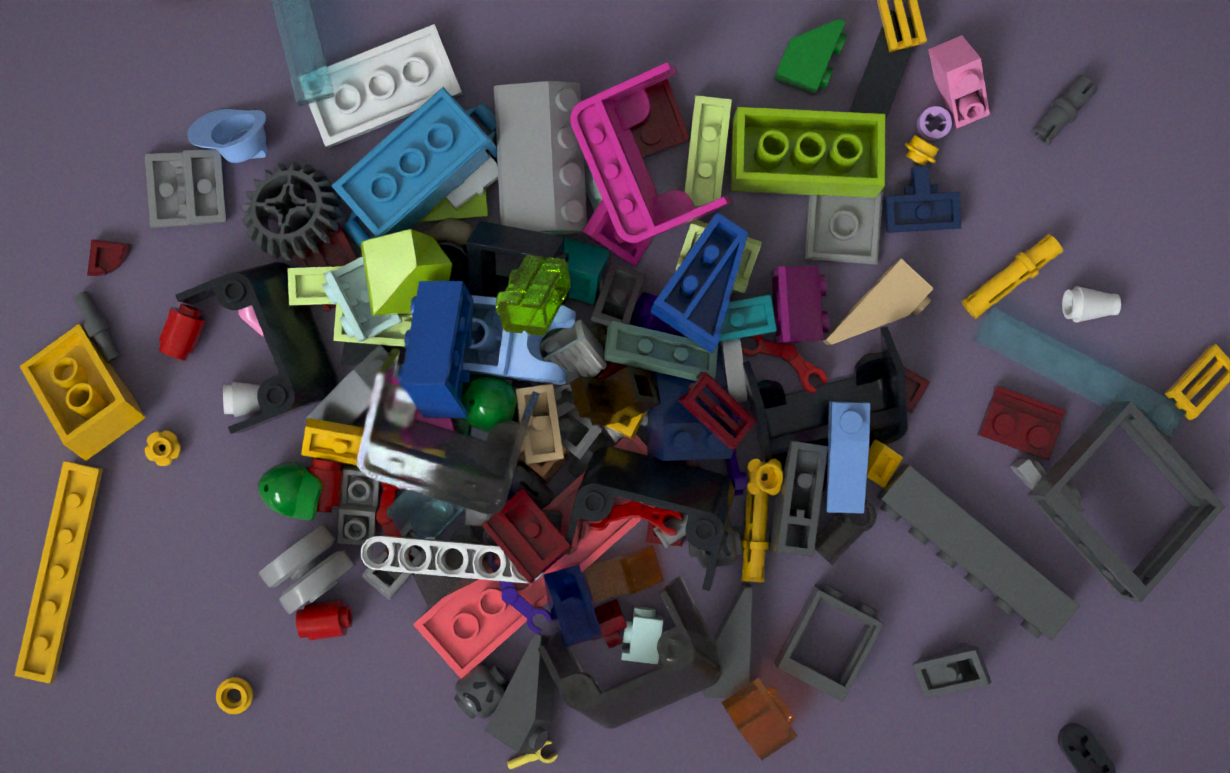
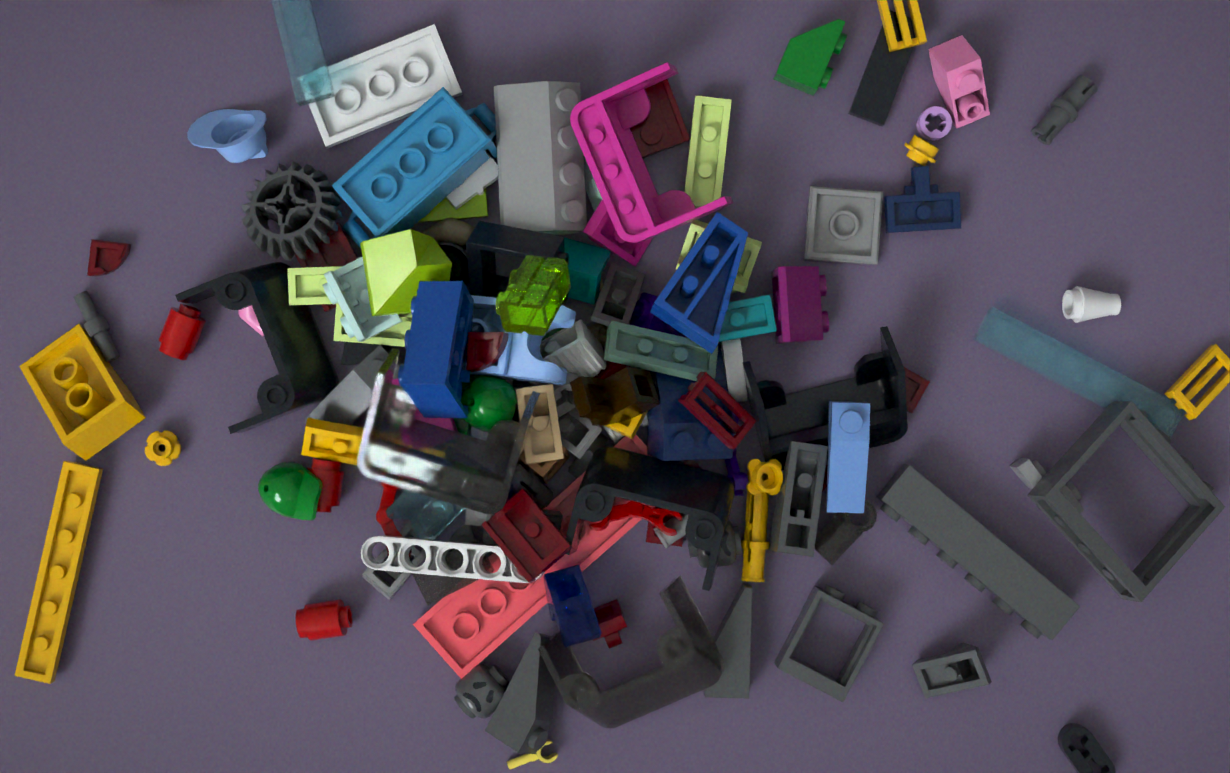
light grey slope [144,149,226,228] -> none
yellow plate [216,677,253,714] -> none
white cone [223,381,261,417] -> none
light grey wheel [258,524,355,615] -> none
light grey slope [337,465,381,545] -> none
dark purple piece [488,551,552,633] -> none
clear orange slope [584,545,664,603] -> none
light aqua brick [621,607,663,664] -> none
clear orange brick [721,678,798,761] -> none
lime brick [731,107,885,198] -> none
red piece [741,335,827,394] -> none
tan slope [822,258,934,346] -> none
yellow plate [867,440,903,489] -> none
yellow pin [961,234,1063,319] -> none
dark red plate [977,386,1066,460] -> none
none -> dark red tile [466,332,508,372]

